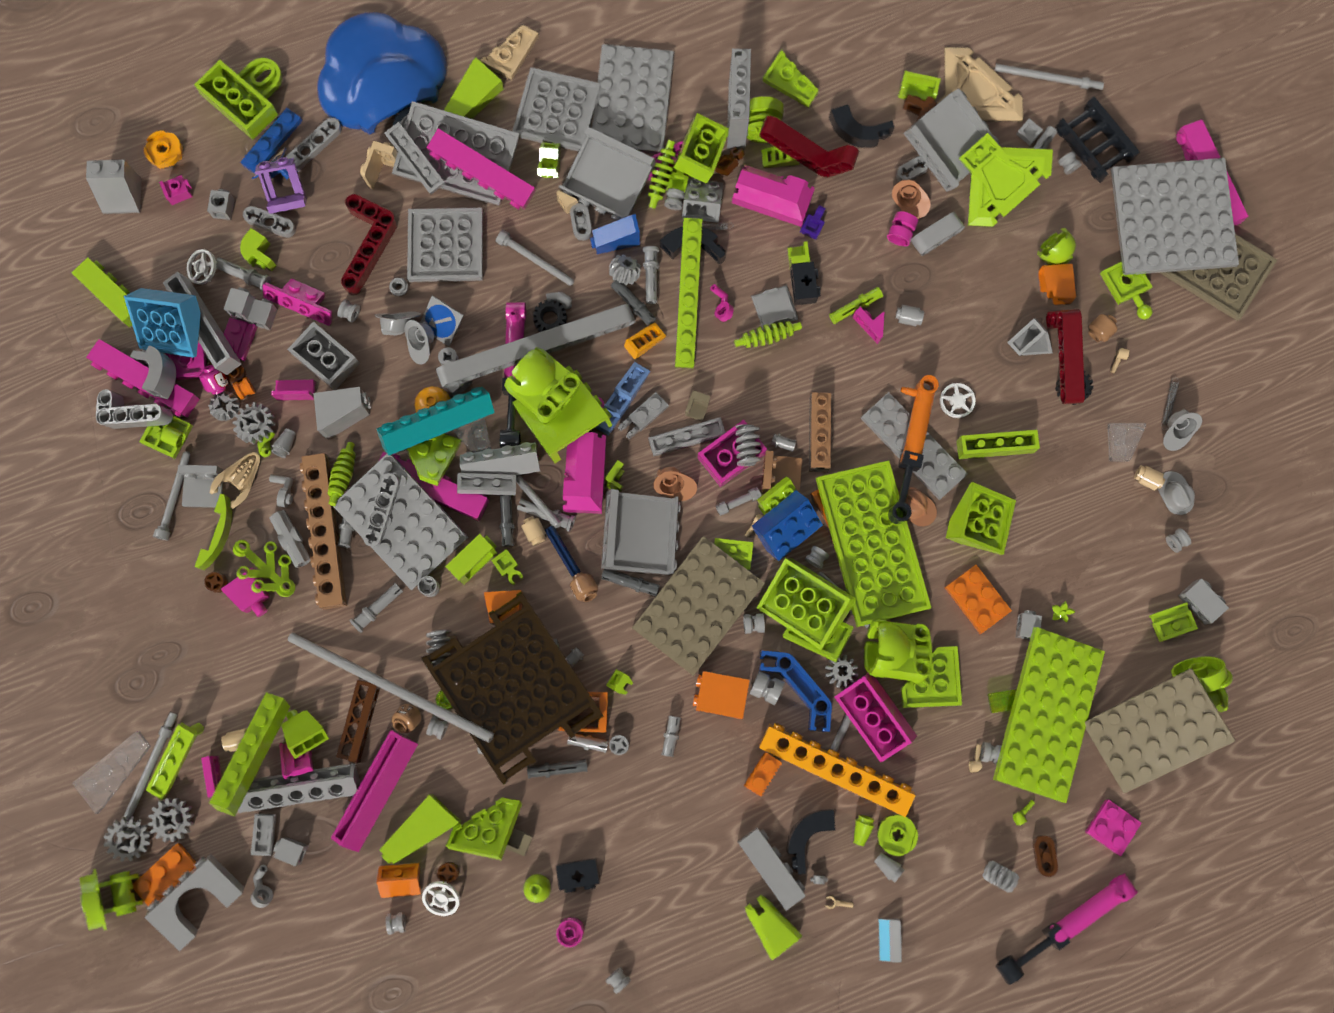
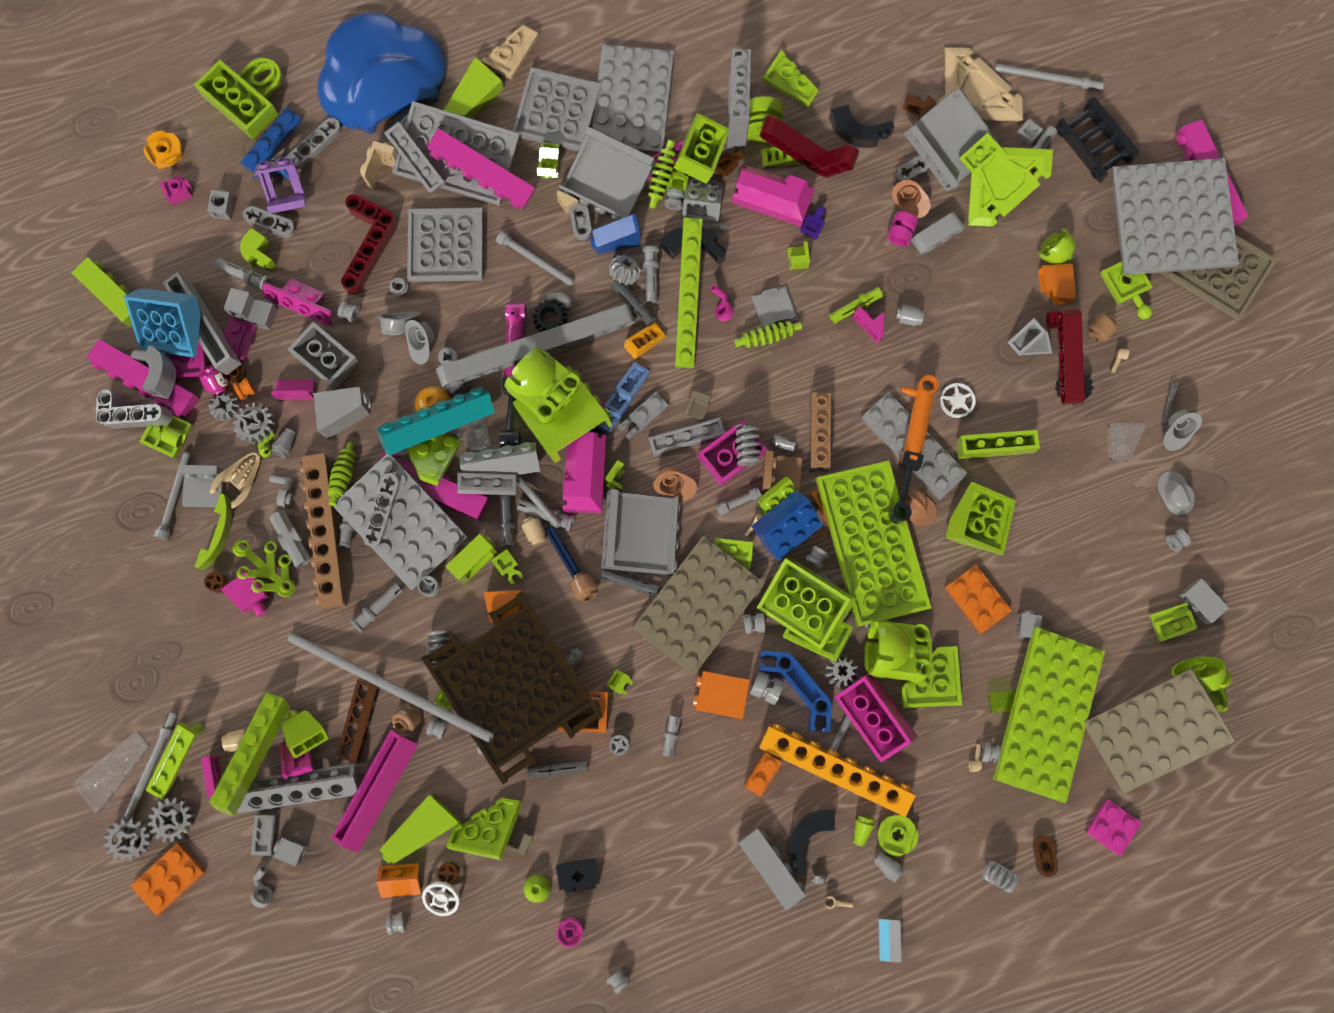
lime piece [79,869,144,931] -> none
light grey slope [86,160,142,214] -> none
light grey arch [145,854,245,951] -> none
white wheel [187,249,217,285] -> none
piece [421,295,464,346] -> none
light grey pin [567,733,609,753] -> none
lime piece [745,895,803,960] -> none
black brick [790,262,821,305] -> none
lime panel [898,71,941,101] -> none
dark pink piece [996,874,1138,985] -> none
lime hand [1013,800,1035,825] -> none
lime plant [1052,601,1075,622] -> none
light grey wheel [1058,152,1082,175] -> none
tan brick [1134,465,1165,491] -> none

